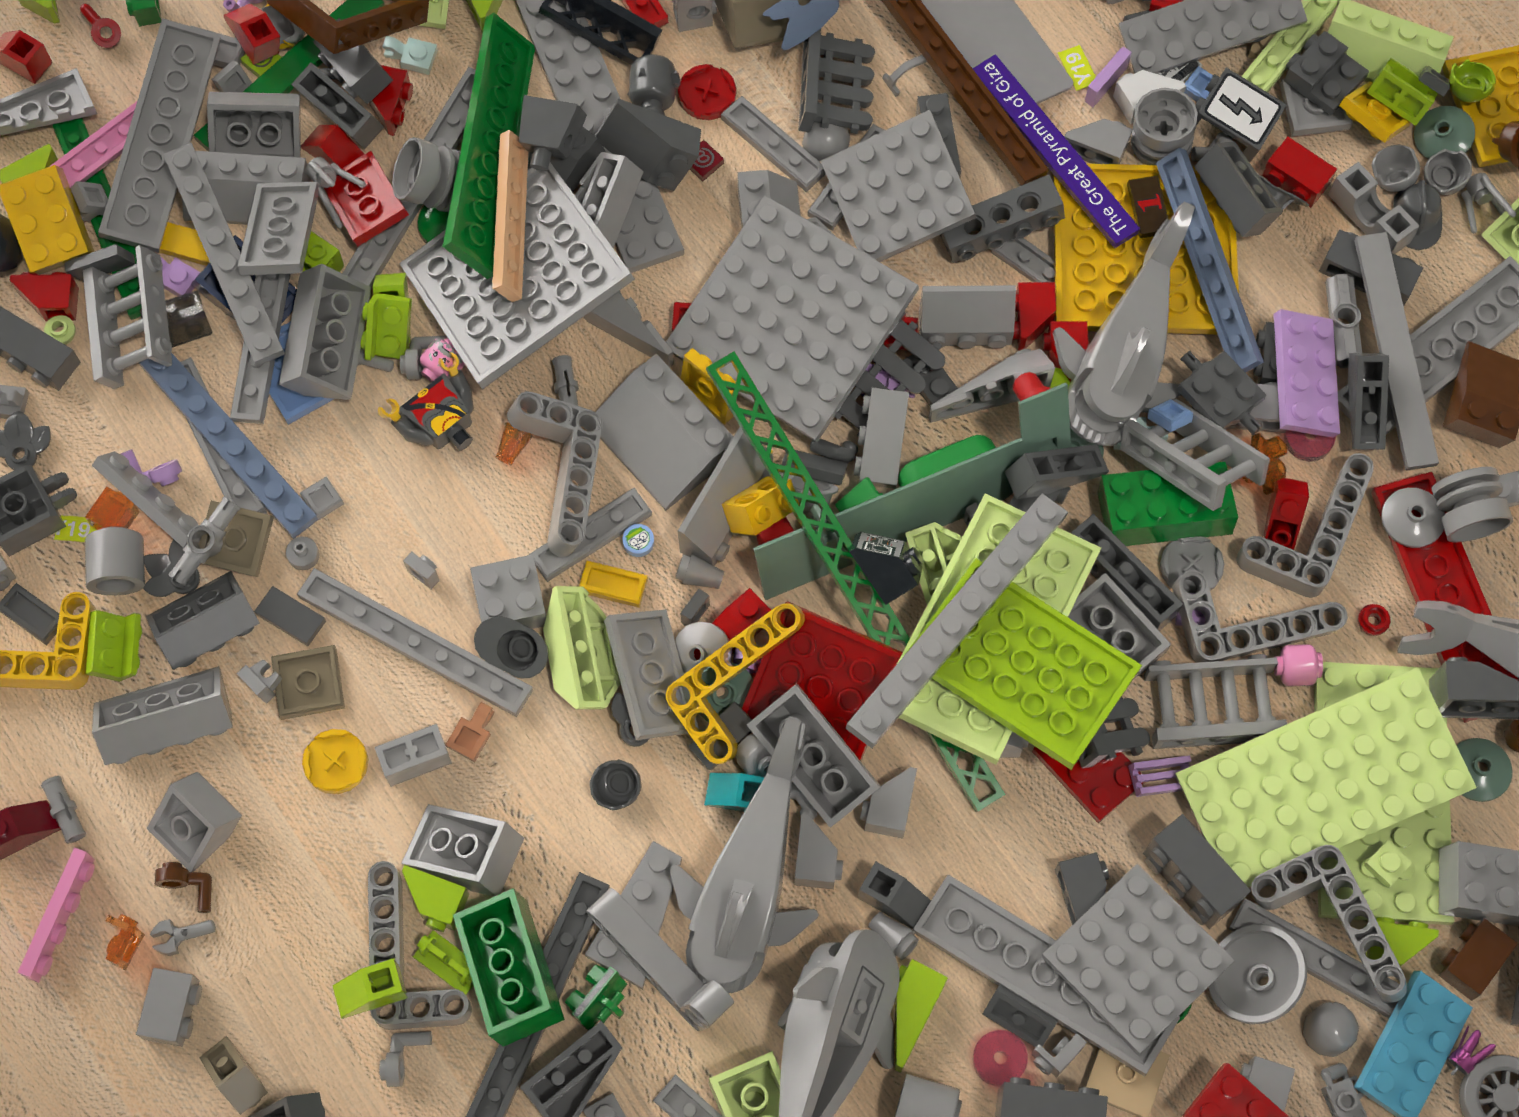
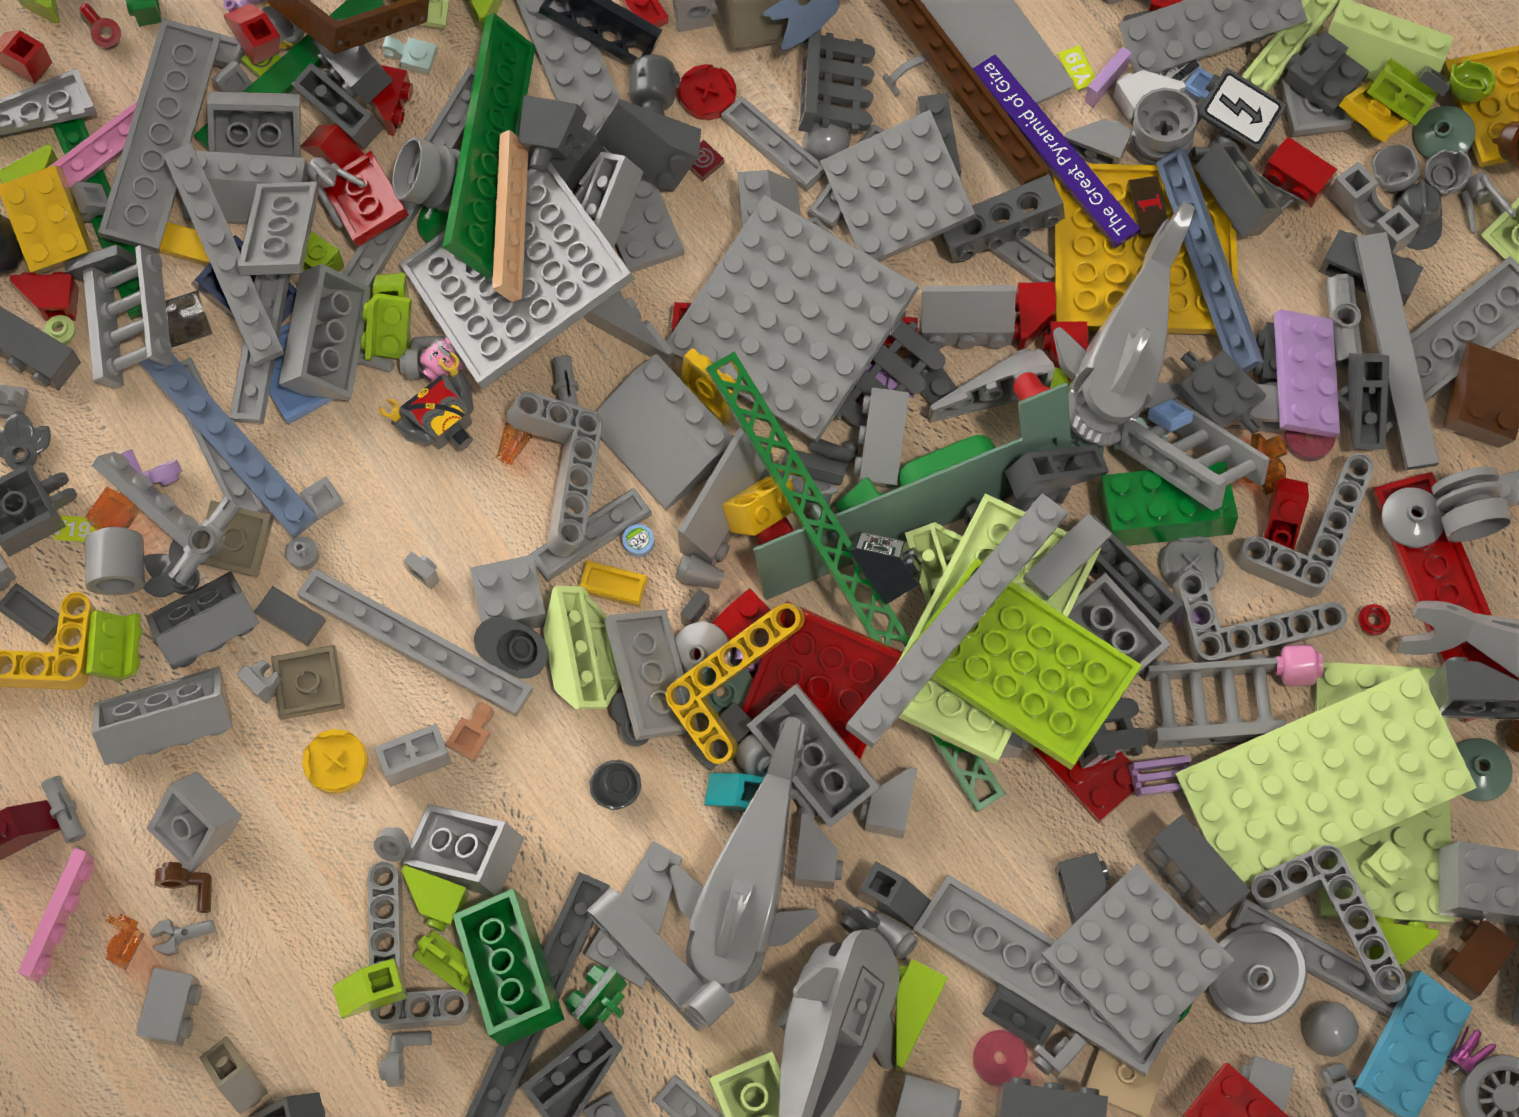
lavender plate [160,257,200,301] -> none
none -> light grey tile [374,827,410,862]
none -> dark grey plate [835,899,890,944]
none -> light grey tile [1023,513,1112,601]

